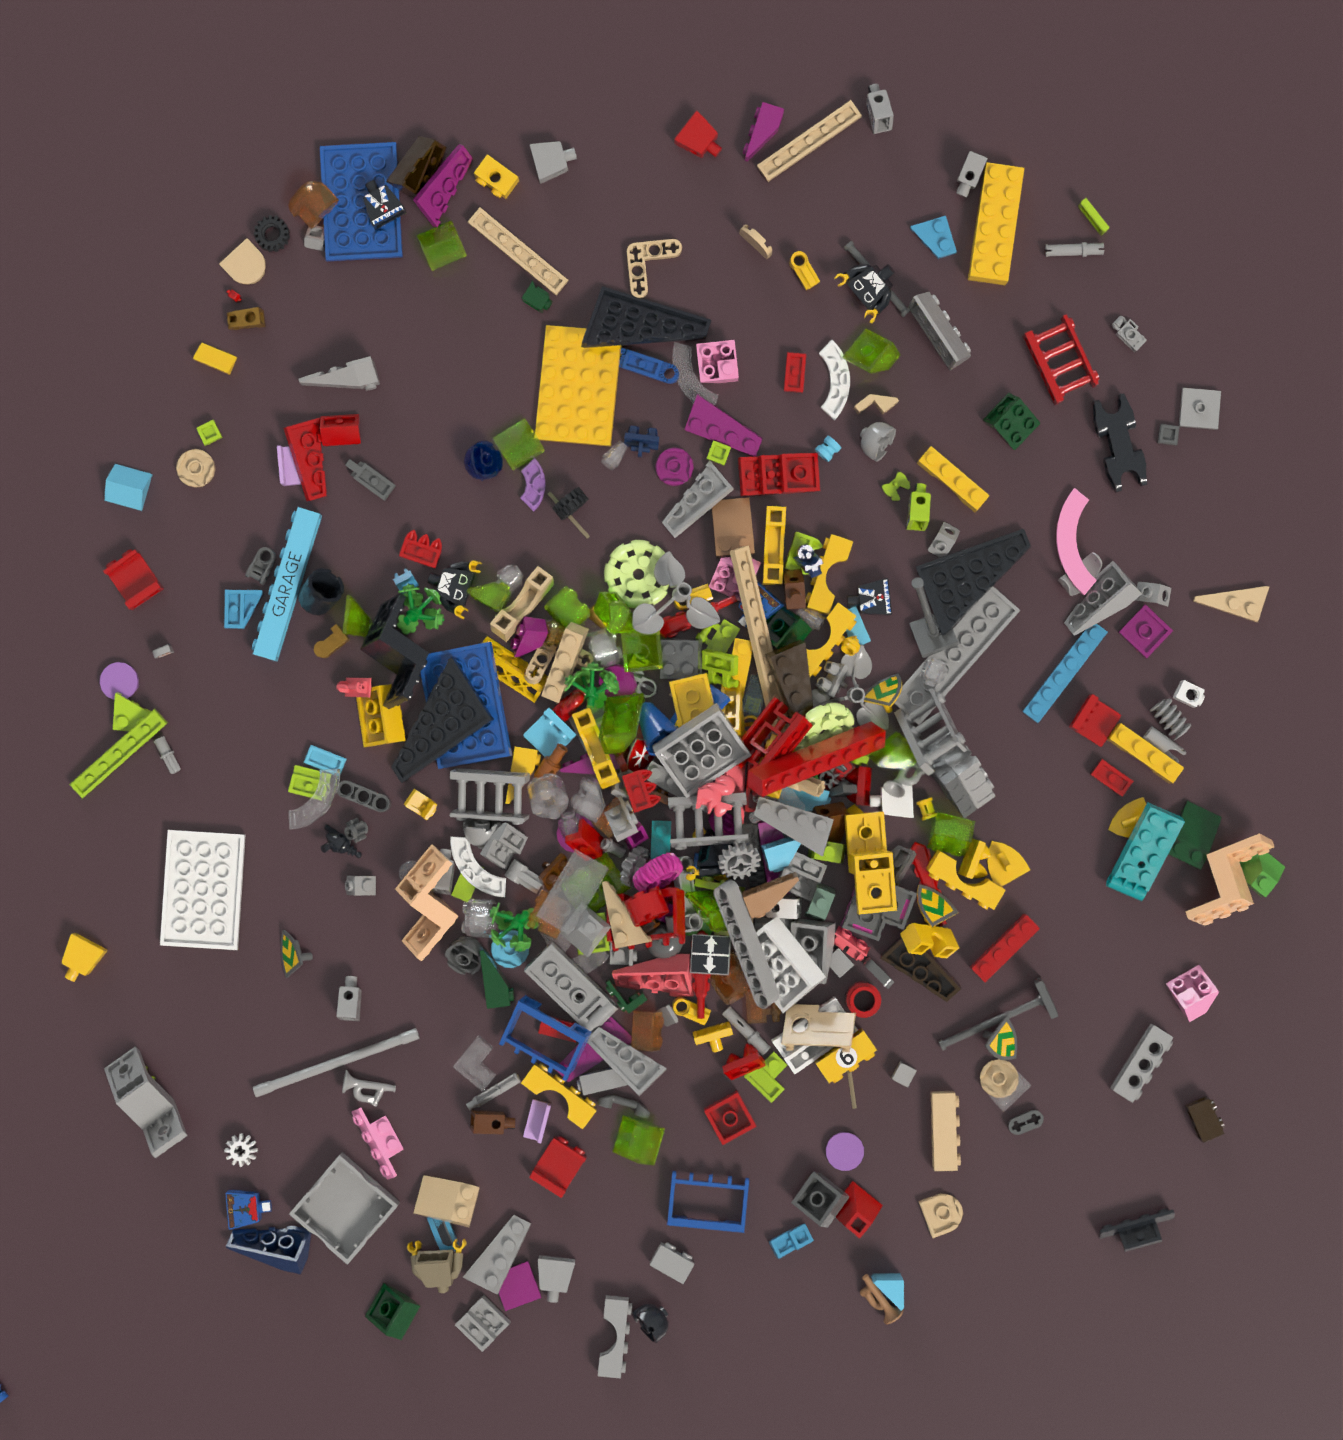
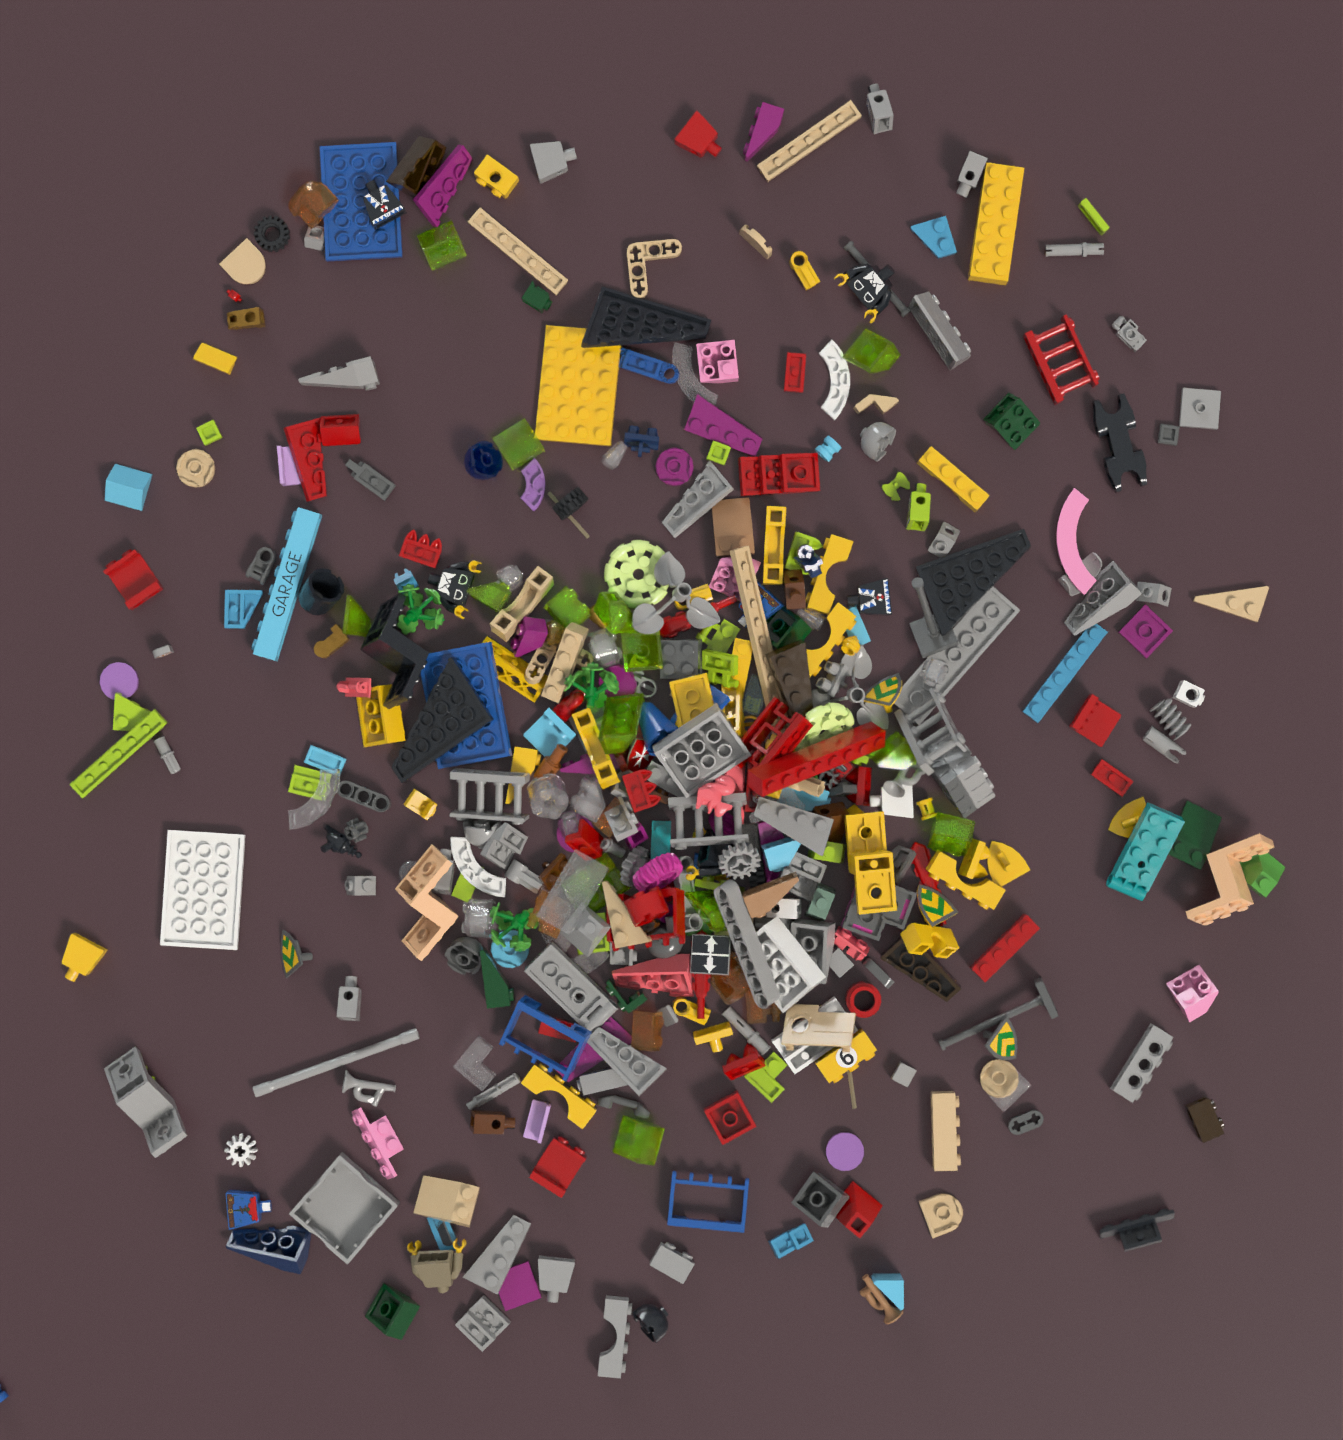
yellow arch [1107,723,1184,784] -> none

